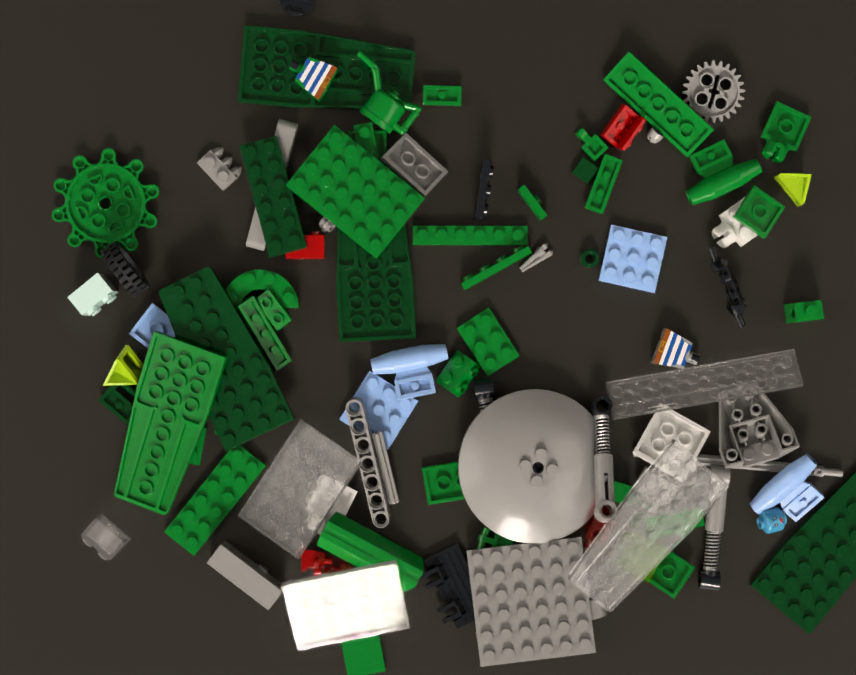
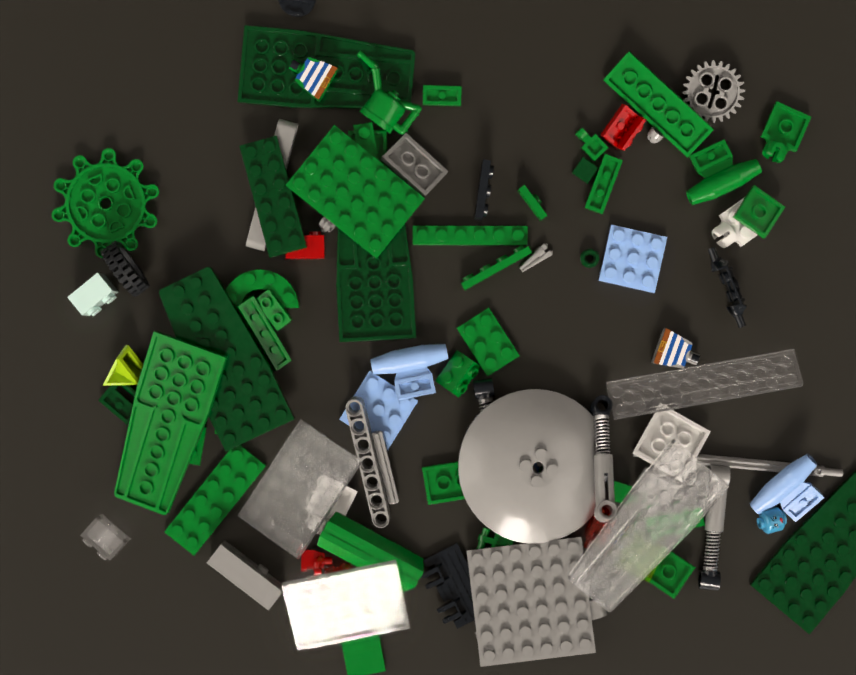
light blue plate [129,303,176,348] -> none
light grey plate [197,147,242,191] -> none
light grey wedge [718,382,800,469] -> none
lime slope [774,173,812,207] -> none
green torso [783,300,824,323] -> none

